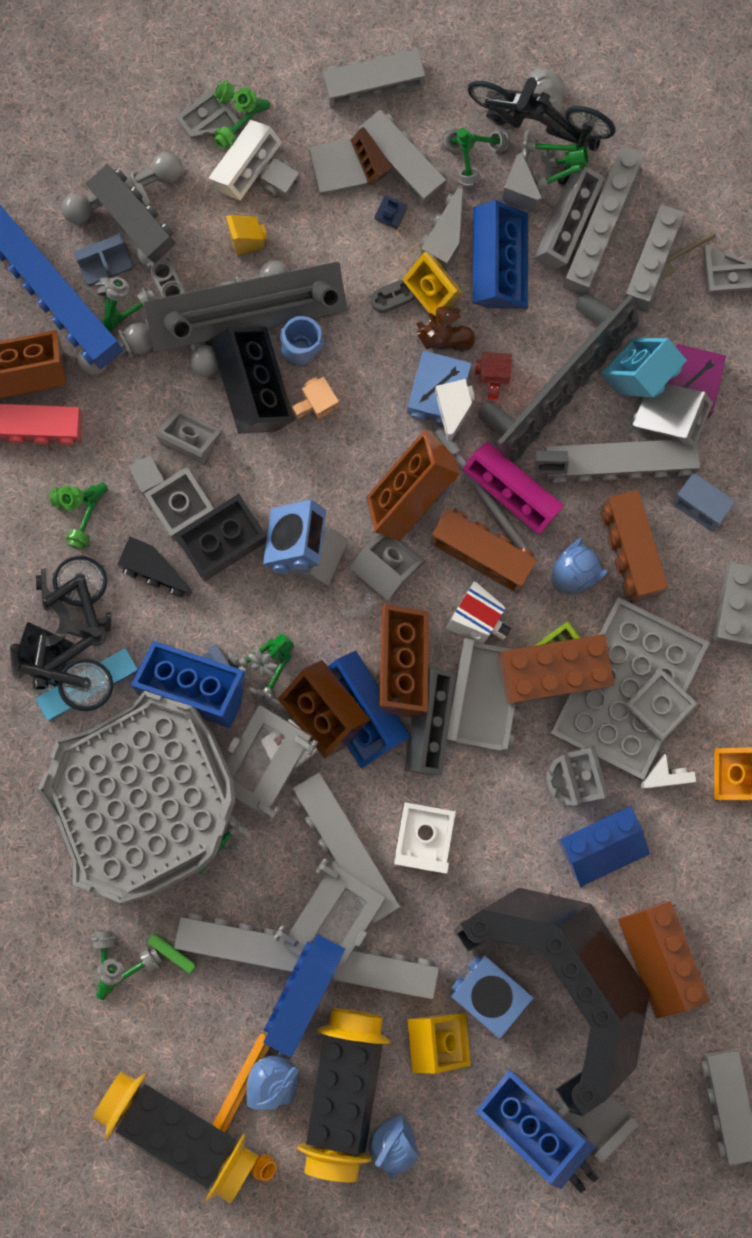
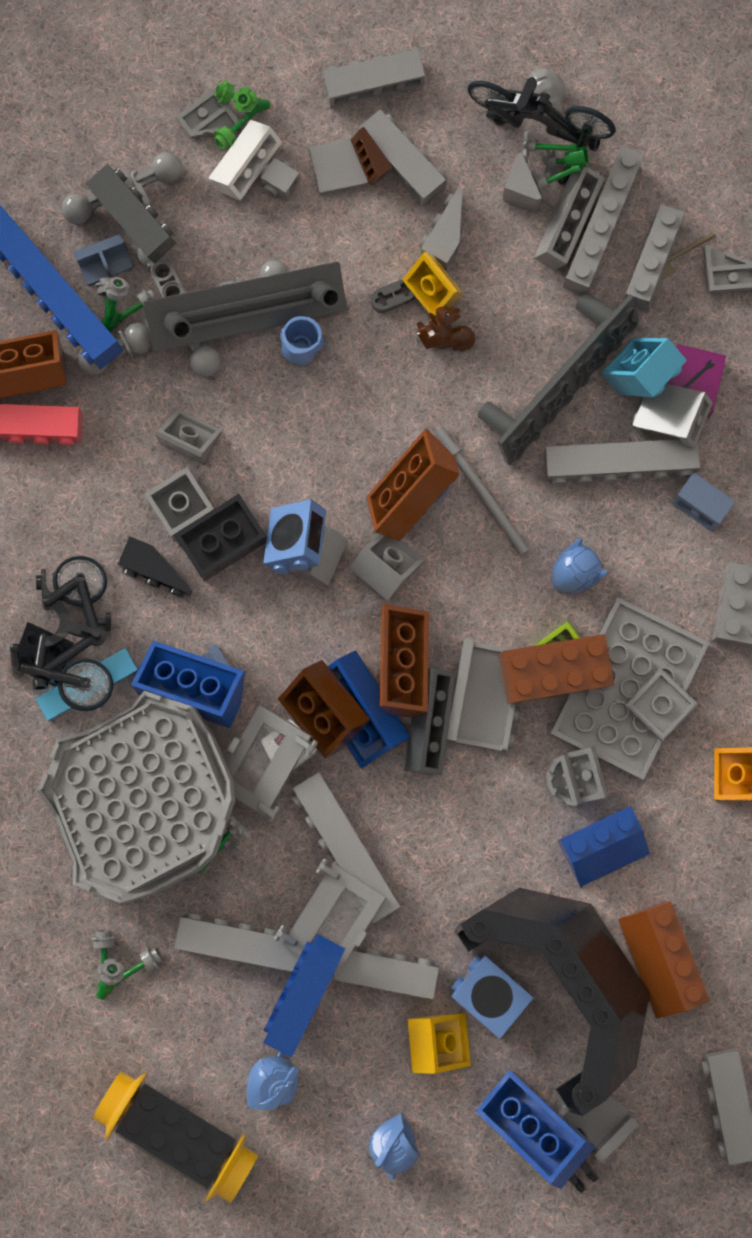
bright green plant [49,482,108,550] -> none
light grey brick [128,455,164,498] -> none
bright green tile [147,934,197,974] -> none
black brick [211,327,294,434] -> none
light orange axle [212,1034,270,1133] -> none
yellow slope [226,215,268,256] -> none
plant [228,634,294,707] -> none
light orange plate [251,1154,277,1181] -> none
light nougat brick [292,376,339,420] -> none
black brick [297,1008,390,1182] -> none
dark blue tile [375,195,407,229] -> none
white bracket [394,802,456,874] -> none
medium blue brick [407,351,471,427] -> none
dark orange brick [430,508,537,594] -> none
white slope [435,379,475,441] -> none
light grey plant [442,128,510,189] -> none
torso [445,581,511,644] -> none
dark pink brick [462,441,564,535] -> none
blue slope [472,200,528,309] -> none
clear red brick [475,352,512,400] -> none
dark grey piece [534,451,569,474] -> none
dark orange brick [600,490,668,603] -> none
white slope [640,754,696,789] -> none

